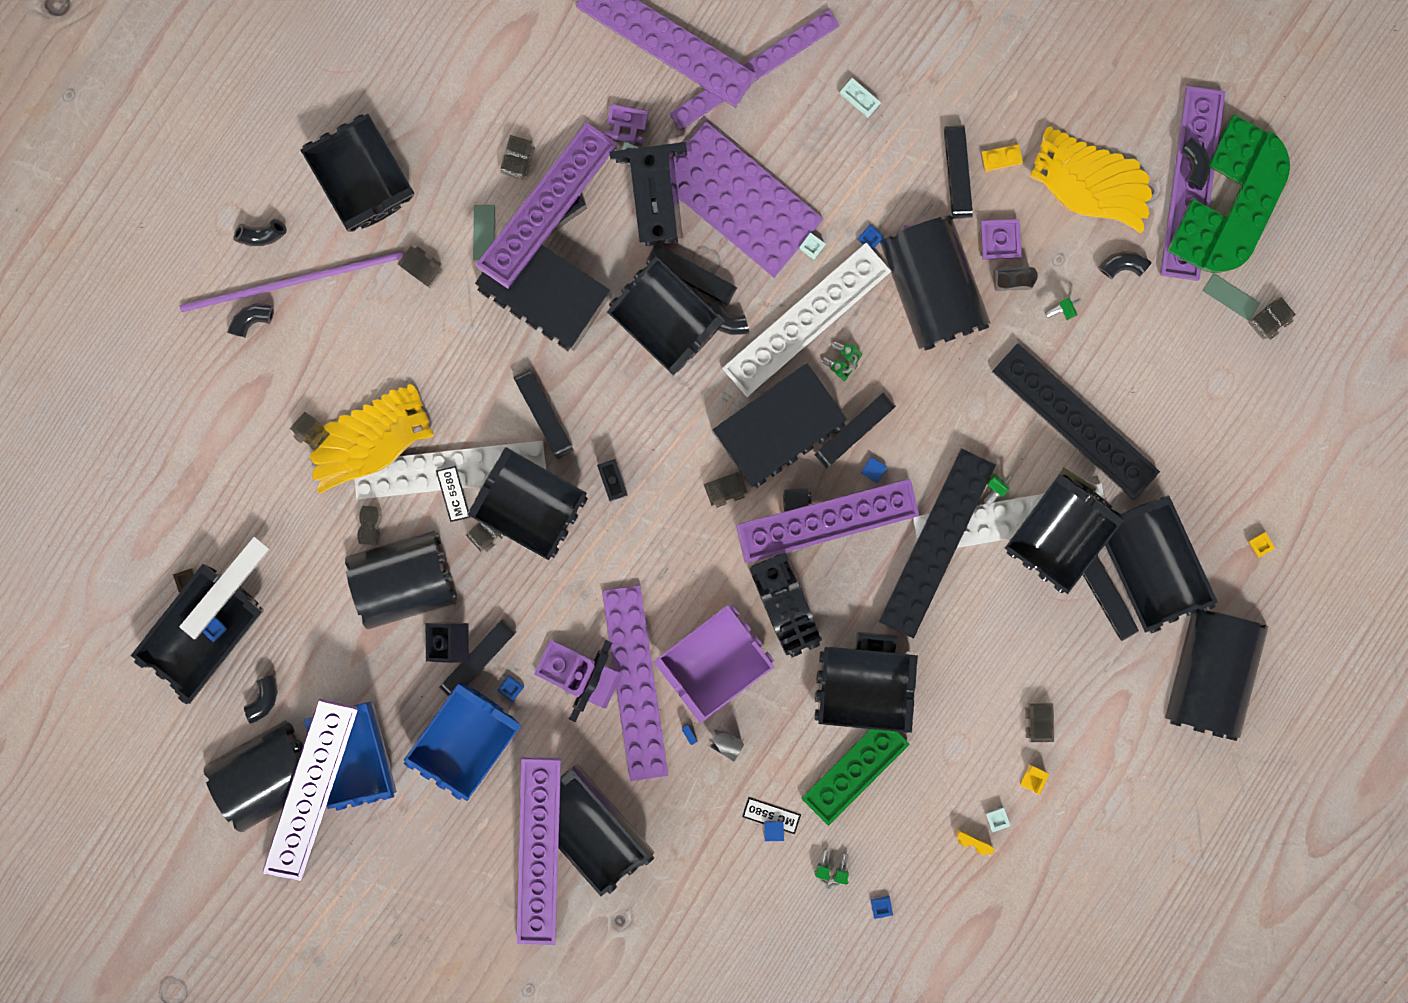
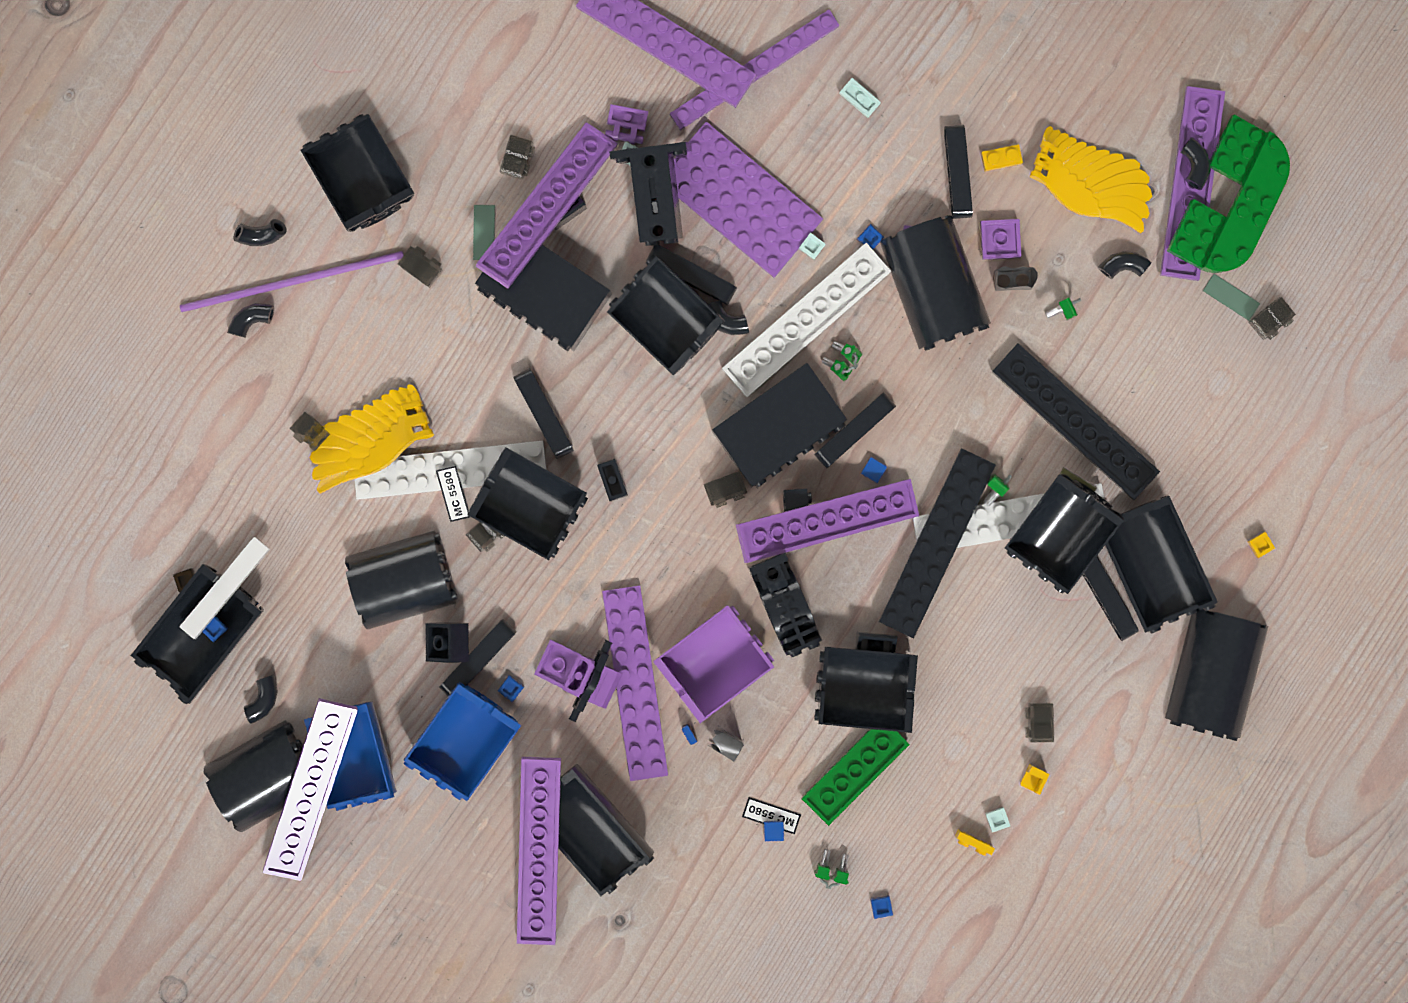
clear smoke brick [357,506,382,545] -> none

